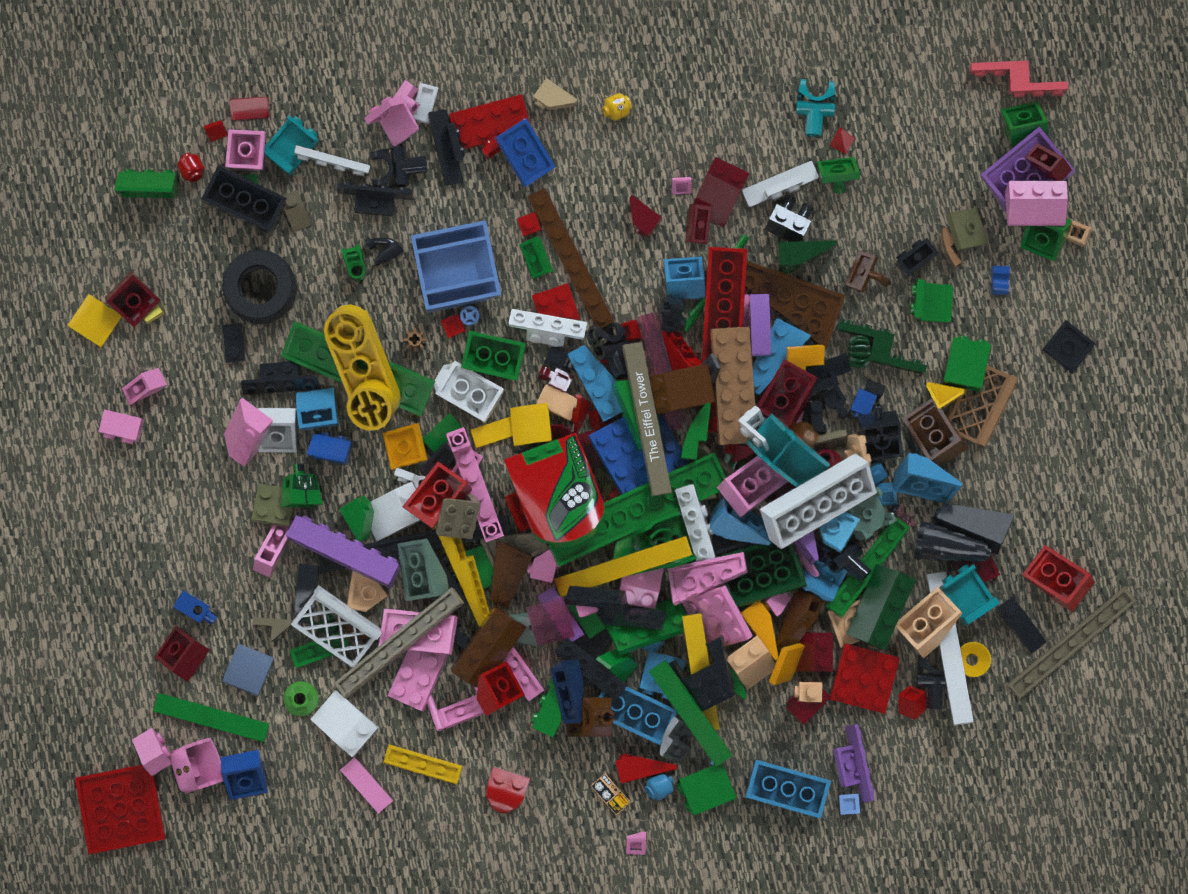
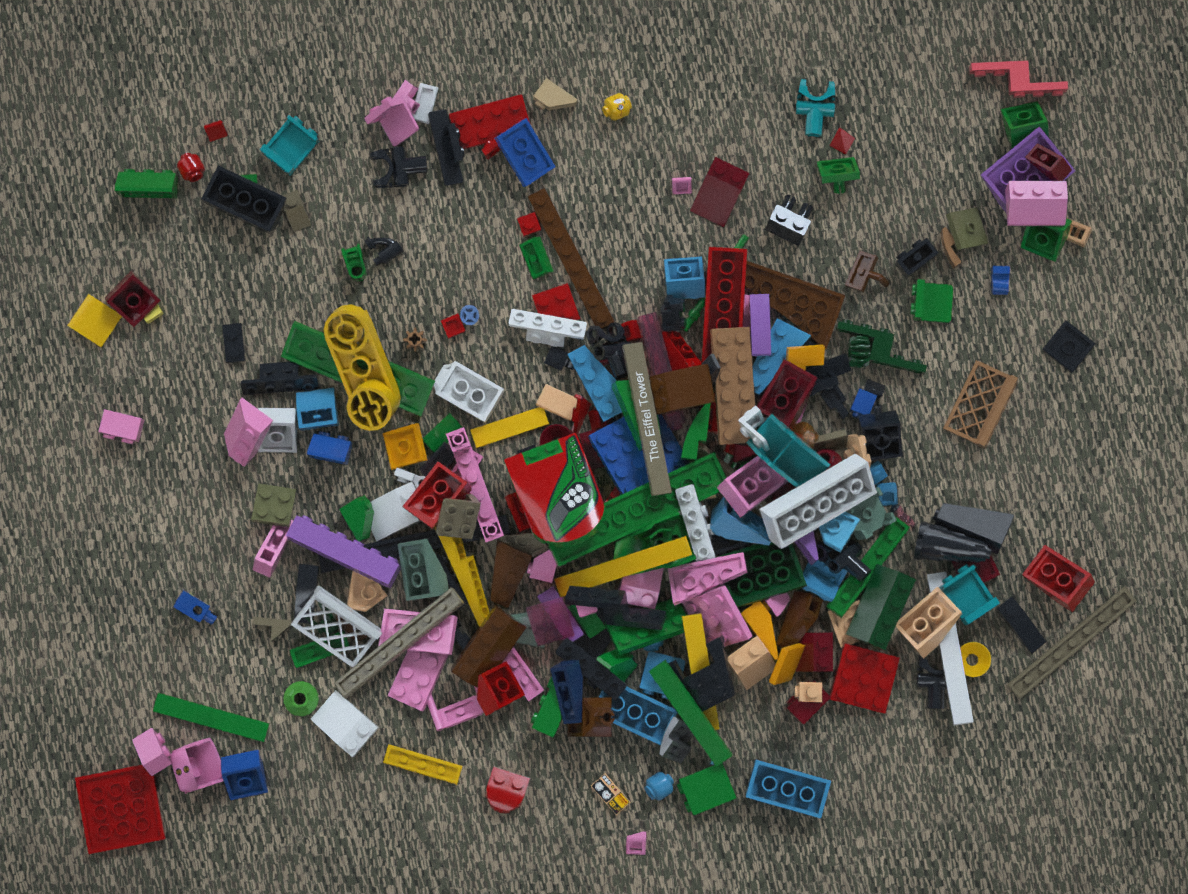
bright pink slope [122,368,167,405] -> none
dark red slope [154,625,210,682] -> none
black tyre [222,249,297,324] -> none
sand blue slope [222,643,274,696] -> none
bright pink slope [225,129,266,172] -> none
slope [229,97,270,120] -> none
green torso [281,463,323,508] -> none
white plate [294,145,370,177] -> none
black bracket [337,182,414,217] -> none
bright pink tile [340,757,393,814] -> none
medium blue slope [411,220,501,313] -> none
green slope [461,331,527,381] -> none
green slope [465,544,494,589] -> none
yellow slope [510,403,552,446] -> none
plate [538,366,574,393] -> none
red slope [615,753,678,784] -> none
dark red slope [629,195,662,238] -> none
dark red slope [685,204,712,244] -> none
green slope [728,666,747,700] -> none
white bracket [742,161,819,207] -> none
dark green slope [777,240,837,274] -> none
bright pink piece [792,542,819,577] -> none
black piece [799,400,827,433] -> none
medium lavender bracket [833,724,875,802] -> none
light blue plate [839,794,860,815] -> none
dark azure slope [893,453,962,504] -> none
red panel [898,685,926,720] -> none
reddish brown slope [902,398,968,467] -> none
yellow slope [926,382,967,409] -> none
green panel [944,335,992,392] -> none

